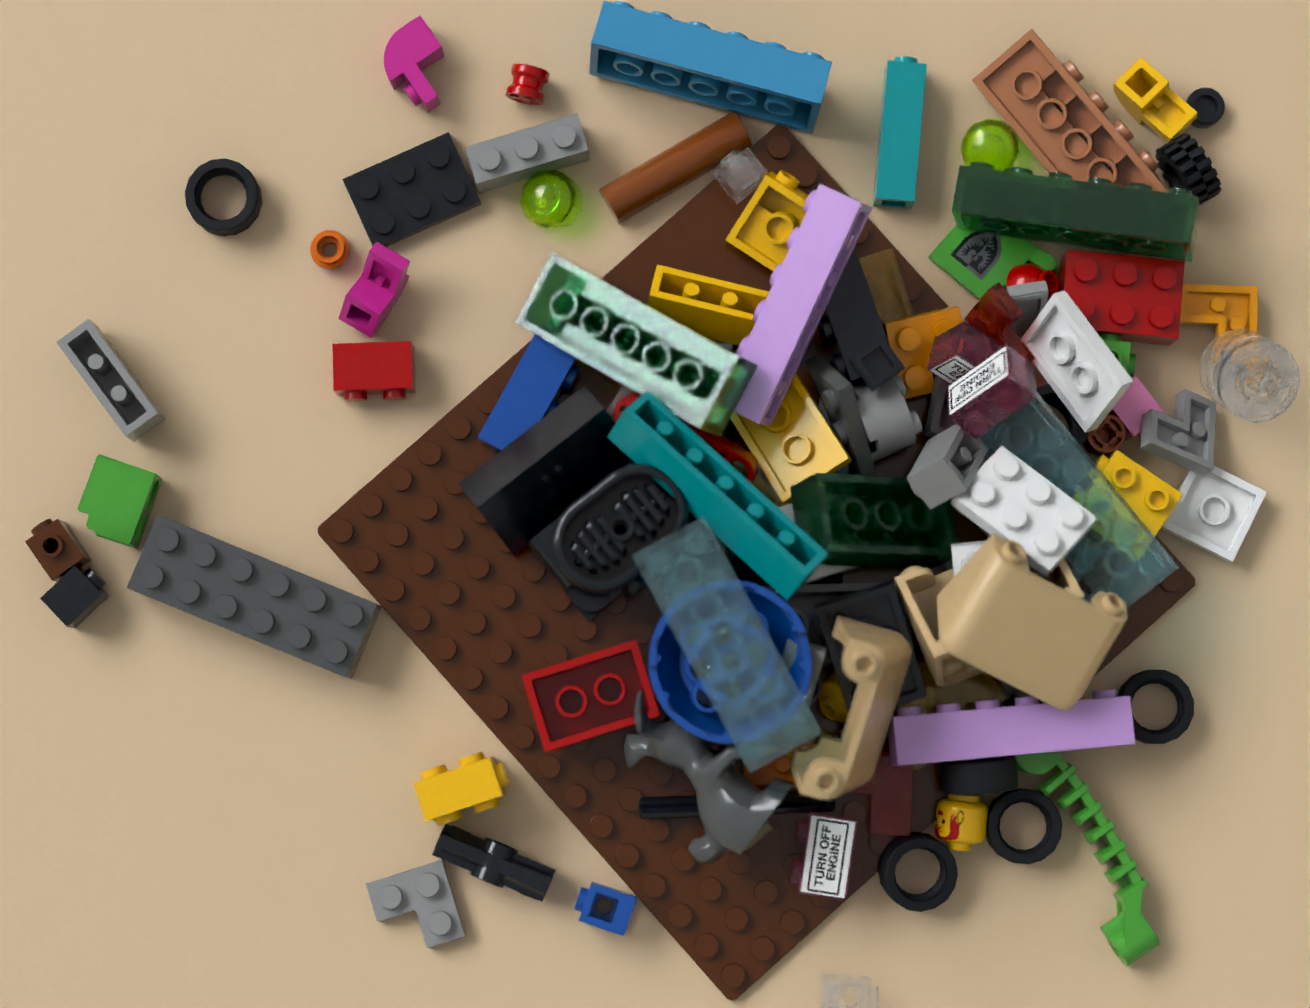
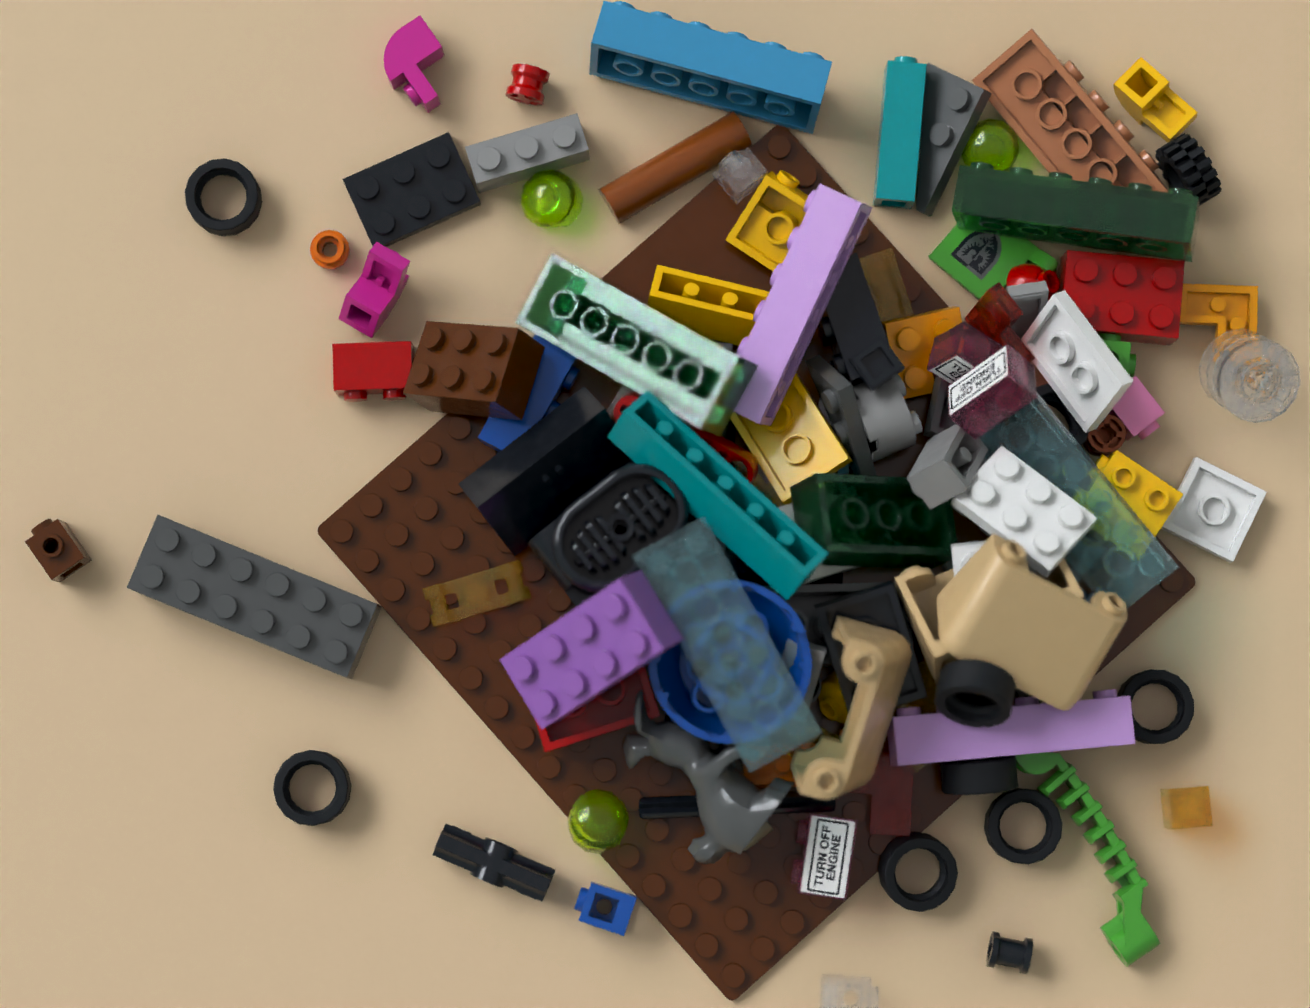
black brick [40,566,109,629] -> none
light grey brick [57,319,166,442] -> none
bright green piece [78,454,162,549] -> none
light grey plate [366,859,466,948] -> none
yellow brick [413,752,511,826] -> none
yellow head [934,794,988,851] -> none
light grey plate [1140,389,1216,476] -> none
black tile [1185,88,1225,129] -> none
none -> black tyre [273,750,352,826]
none -> reddish brown brick [403,321,545,420]
none -> clear yellow plate [422,560,532,627]
none -> medium lavender brick [500,570,684,729]
none -> clear neon green hair [567,789,629,854]
none -> dark grey wing [916,63,992,216]
none -> black tyre [934,660,1016,727]
none -> black bush [986,932,1033,974]
none -> clear yellow brick [1160,785,1213,829]

